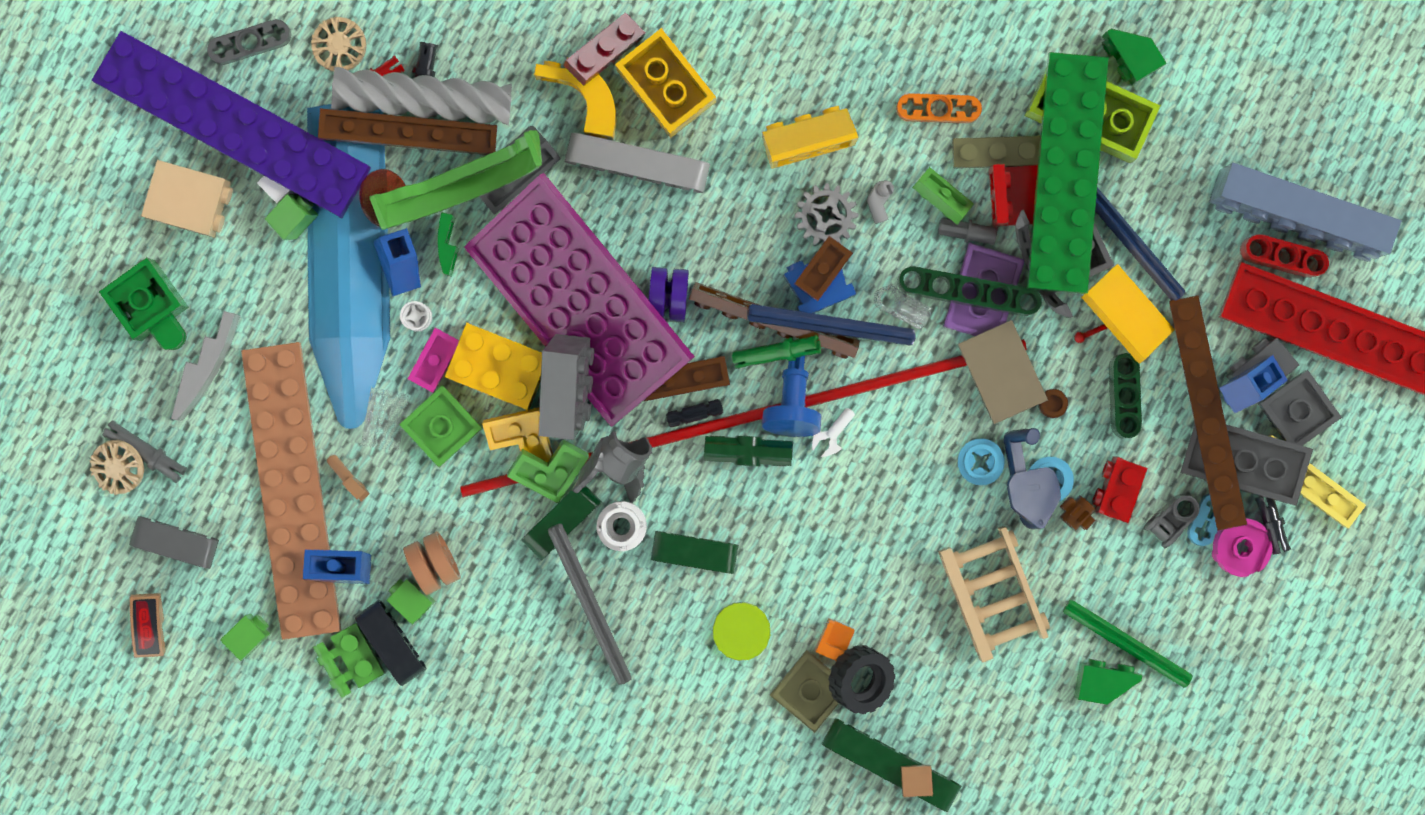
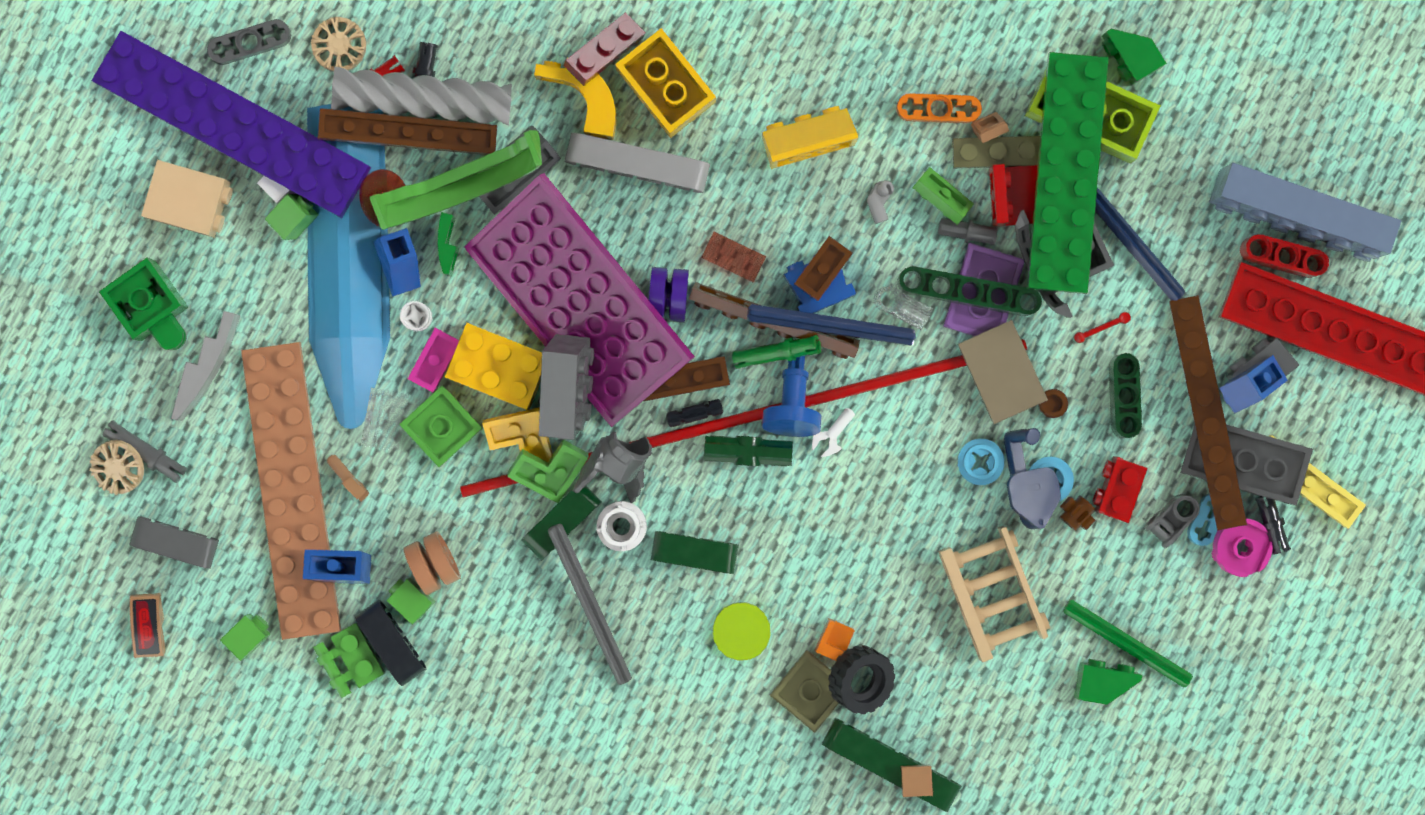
light grey gear [795,183,859,246] -> none
yellow tile [1081,264,1175,364] -> none
dark grey plate [1258,370,1342,446] -> none
none -> clear red tile [701,232,766,283]
none -> medium nougat tile [971,112,1009,143]

